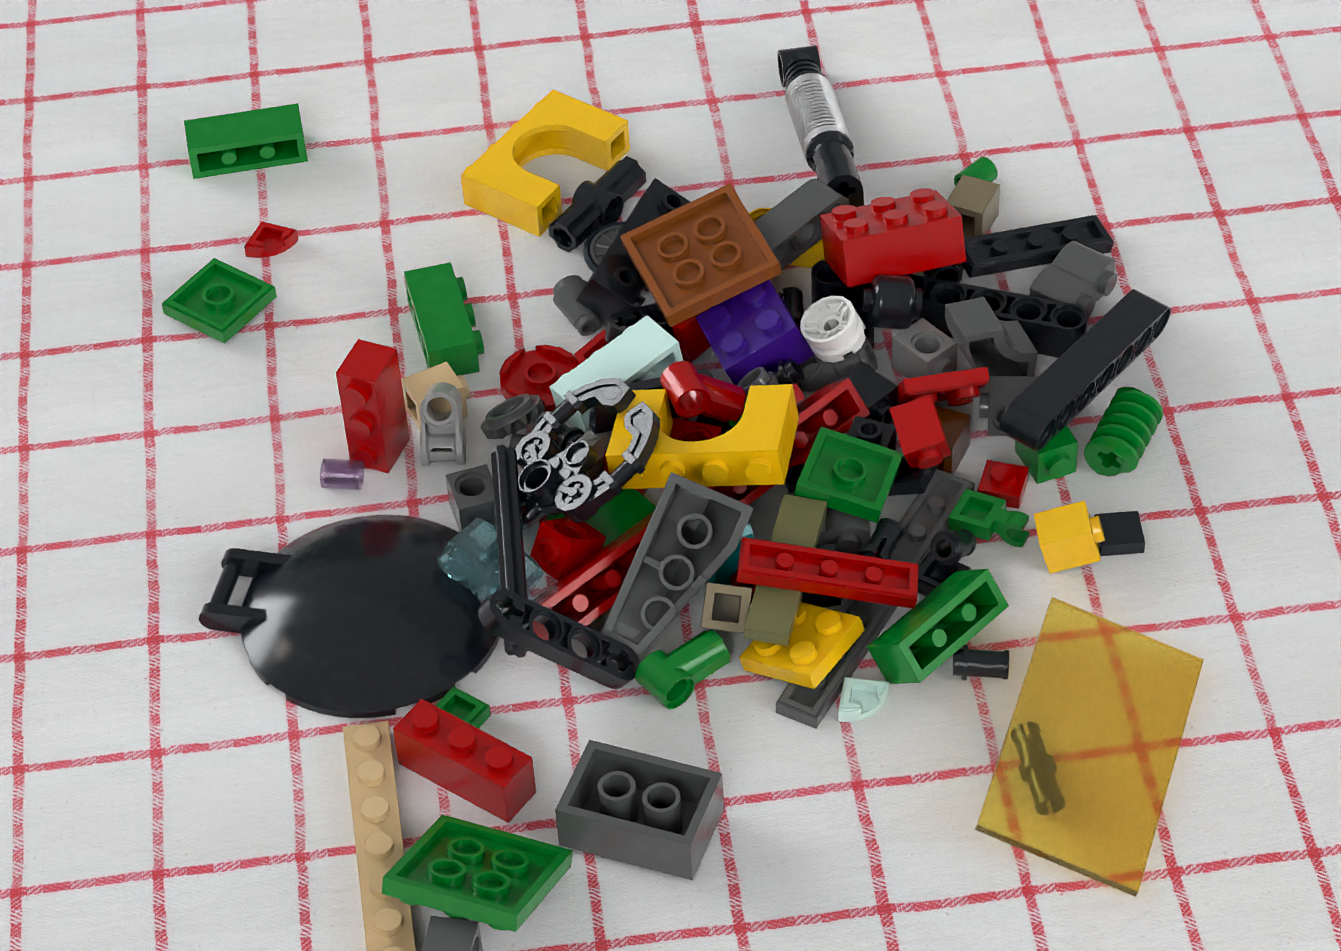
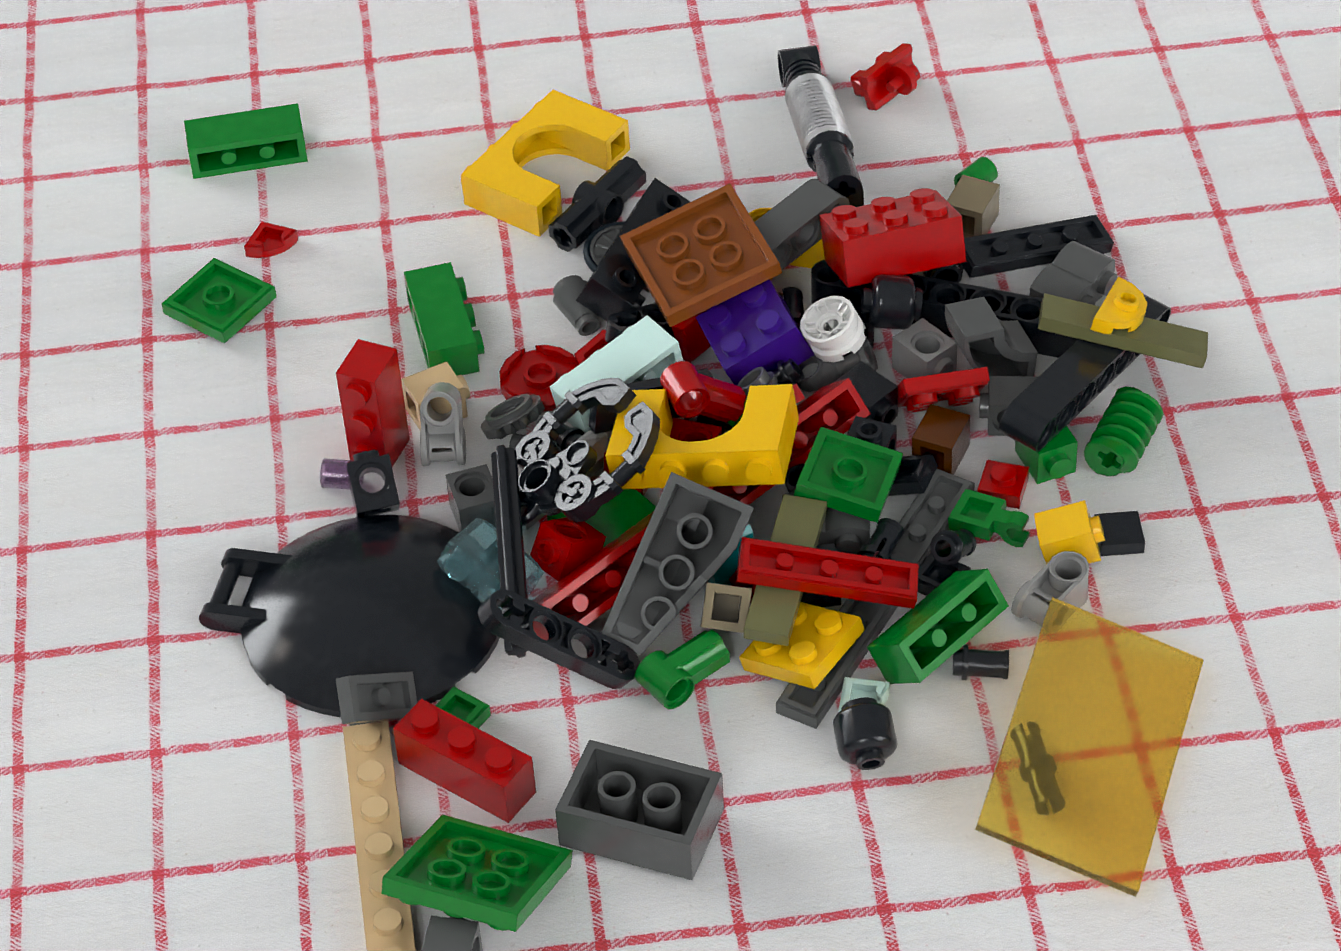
red brick [889,395,952,469] -> none
none -> dark grey slope [336,671,417,726]
none -> black brick [346,450,400,517]
none -> black head [833,697,898,770]
none -> red hips [850,43,921,111]
none -> light grey piece [1011,551,1089,636]
none -> olive tile [1038,293,1208,368]
none -> yellow plate [1090,276,1147,334]

